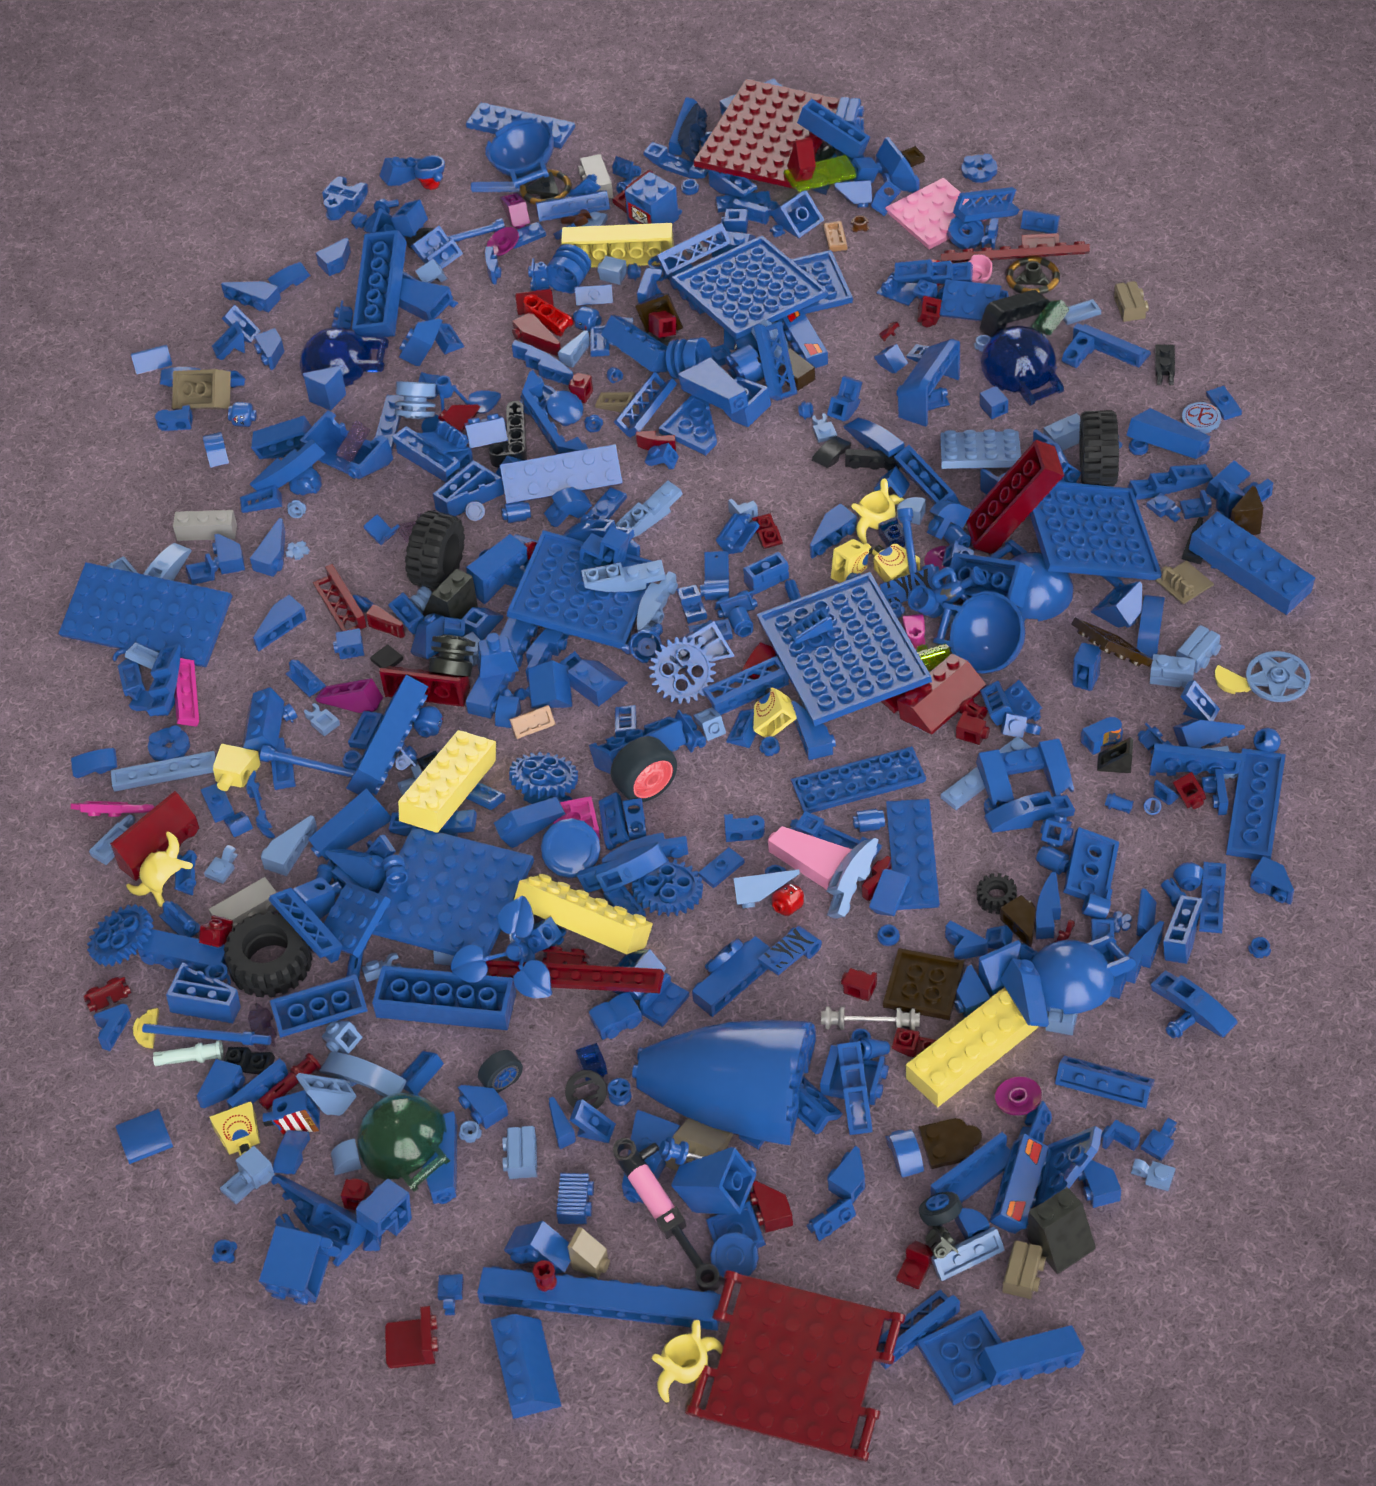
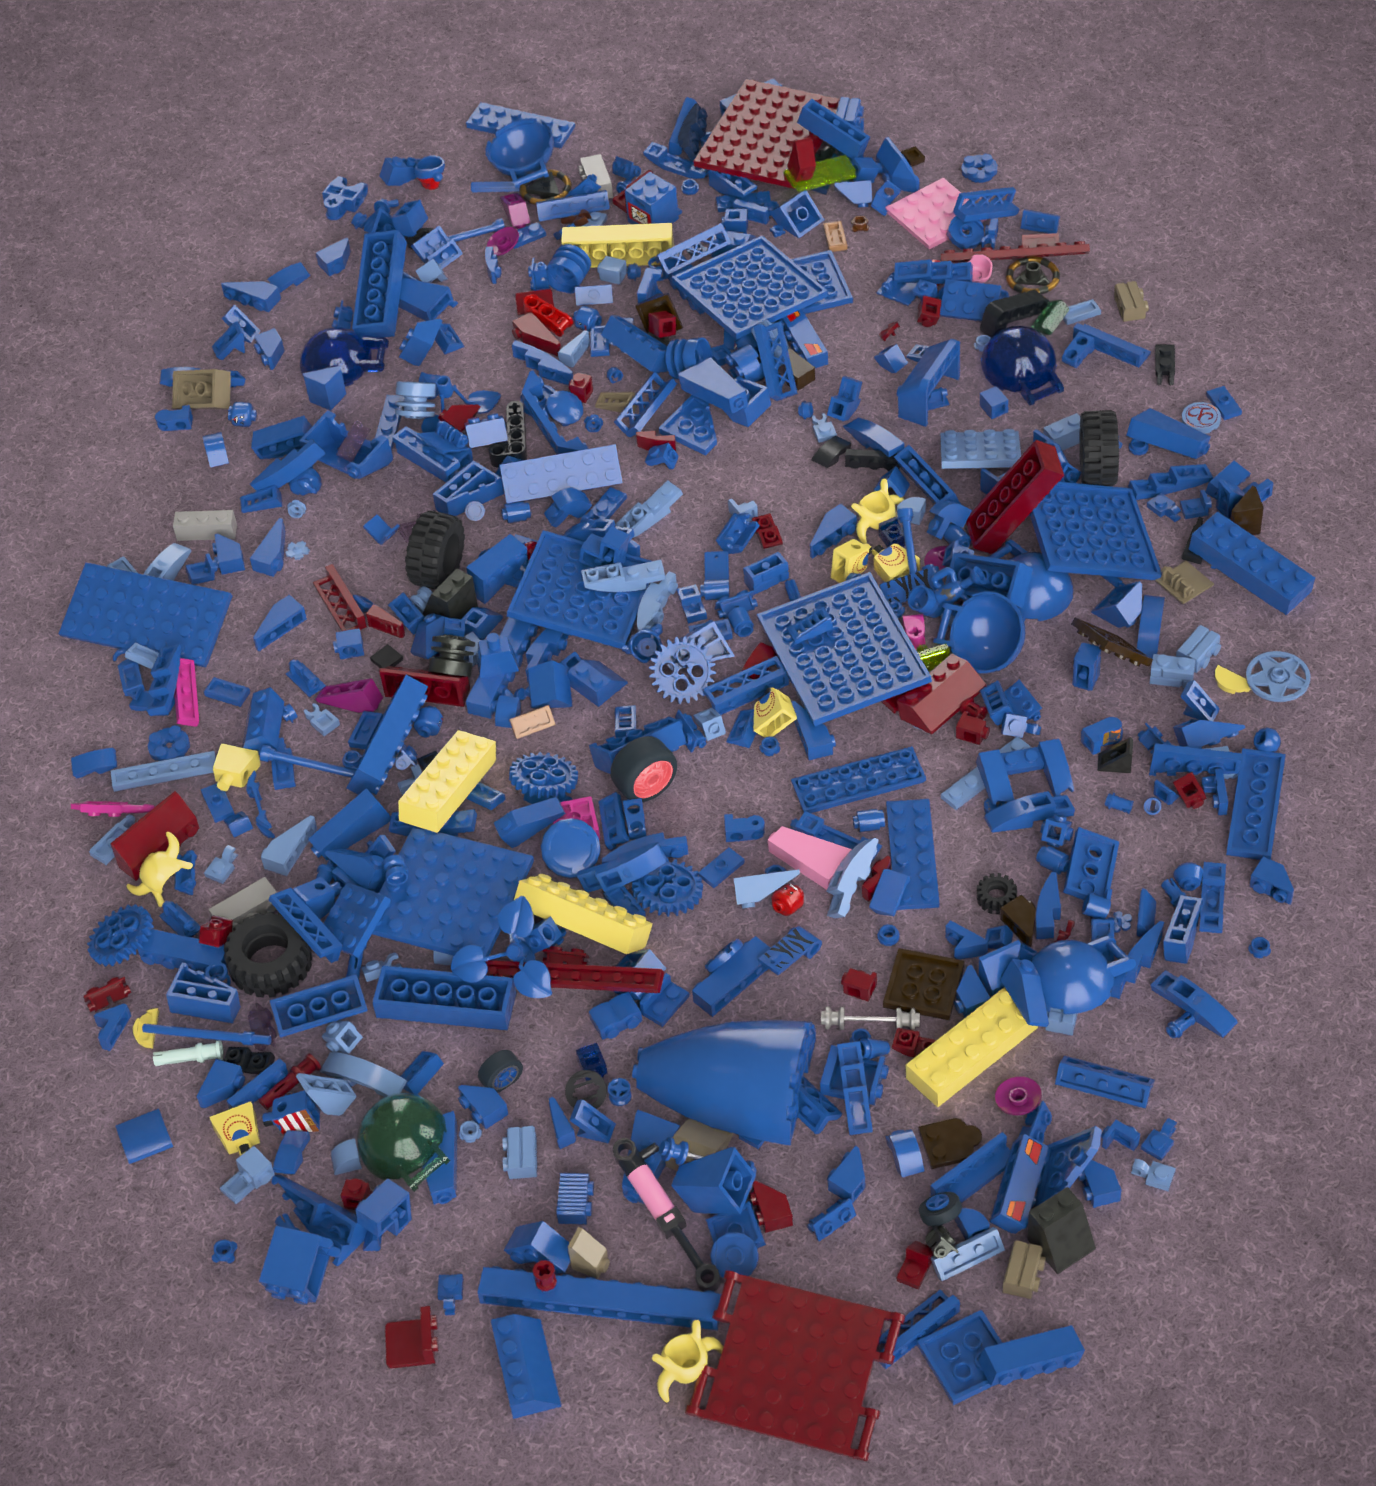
slope [131,345,172,374] -> none
none -> blue plate [204,677,250,707]

